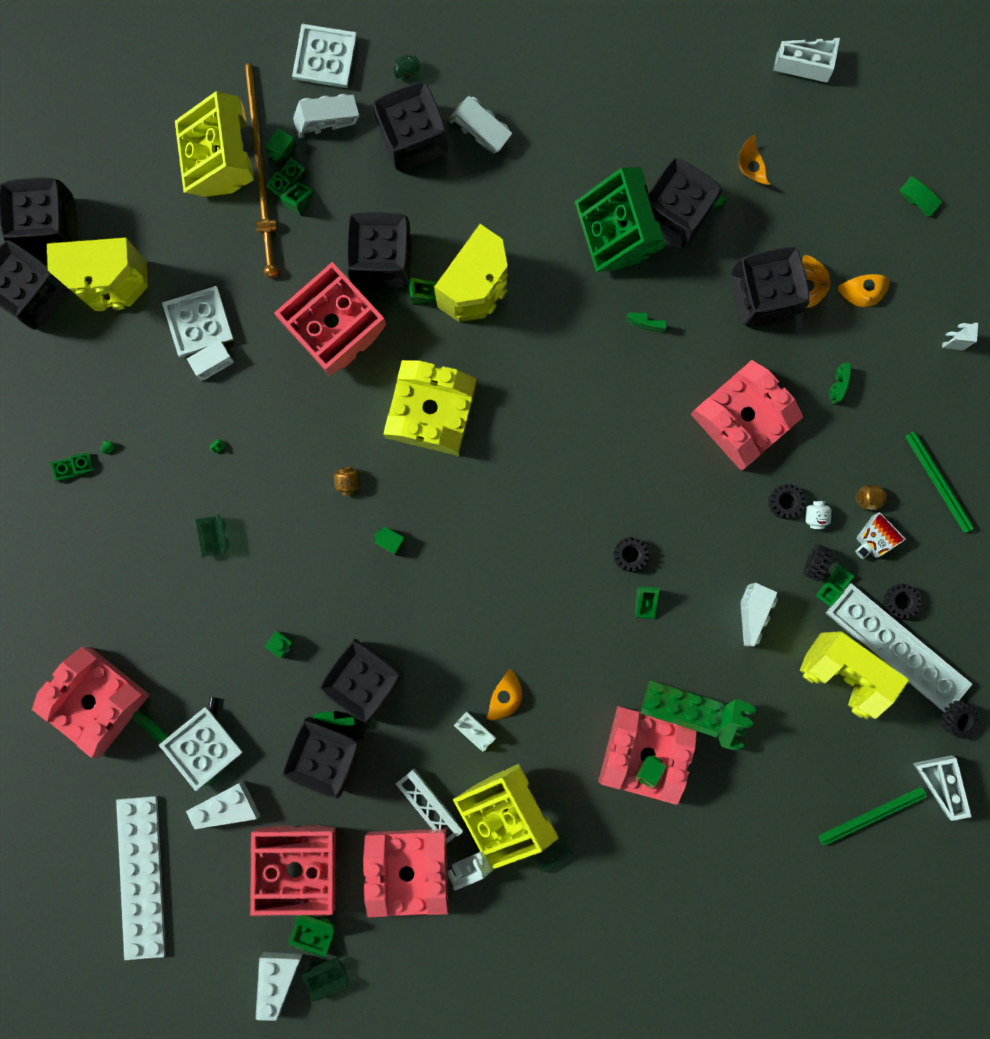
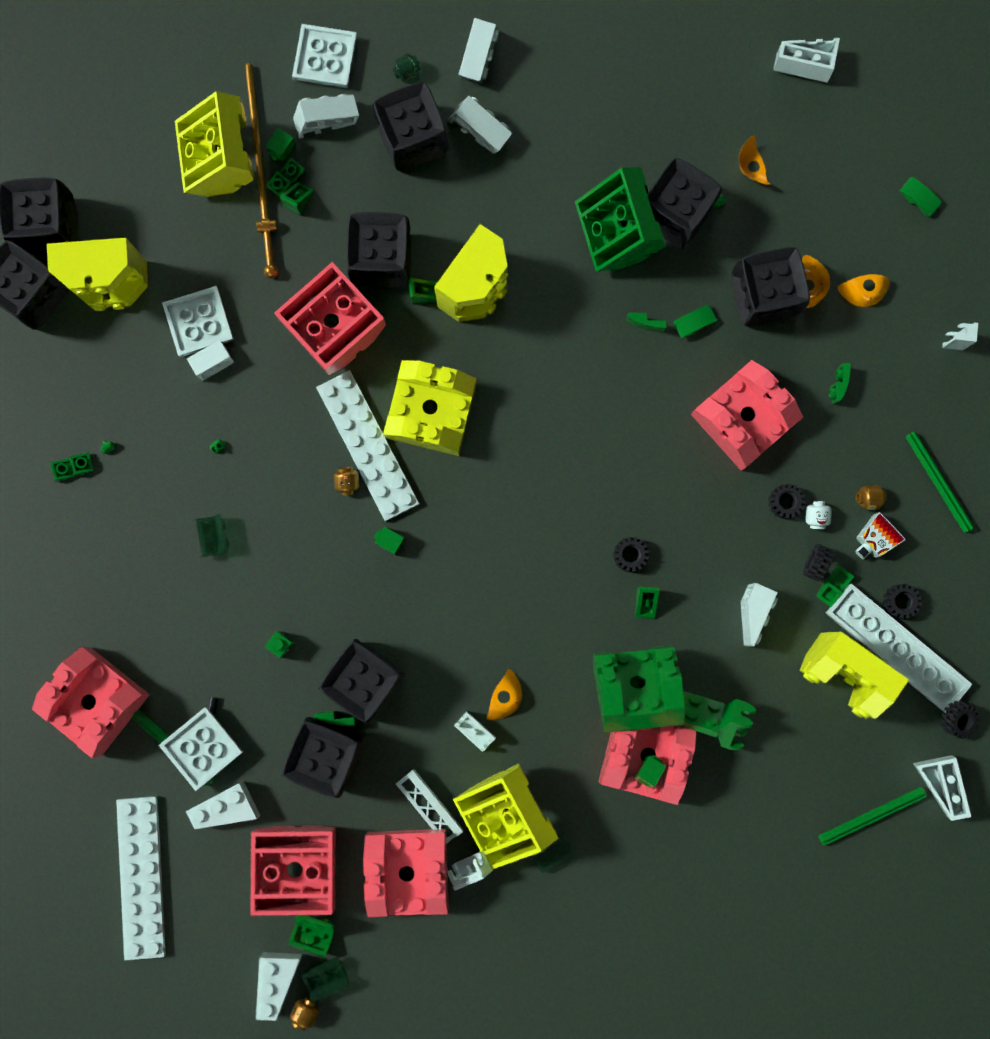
none -> pearl gold head [290,997,320,1031]
none -> light aqua plate [316,370,419,522]
none -> light aqua wedge [459,18,499,83]
none -> green piece [593,645,685,733]
none -> green slope [673,304,717,339]

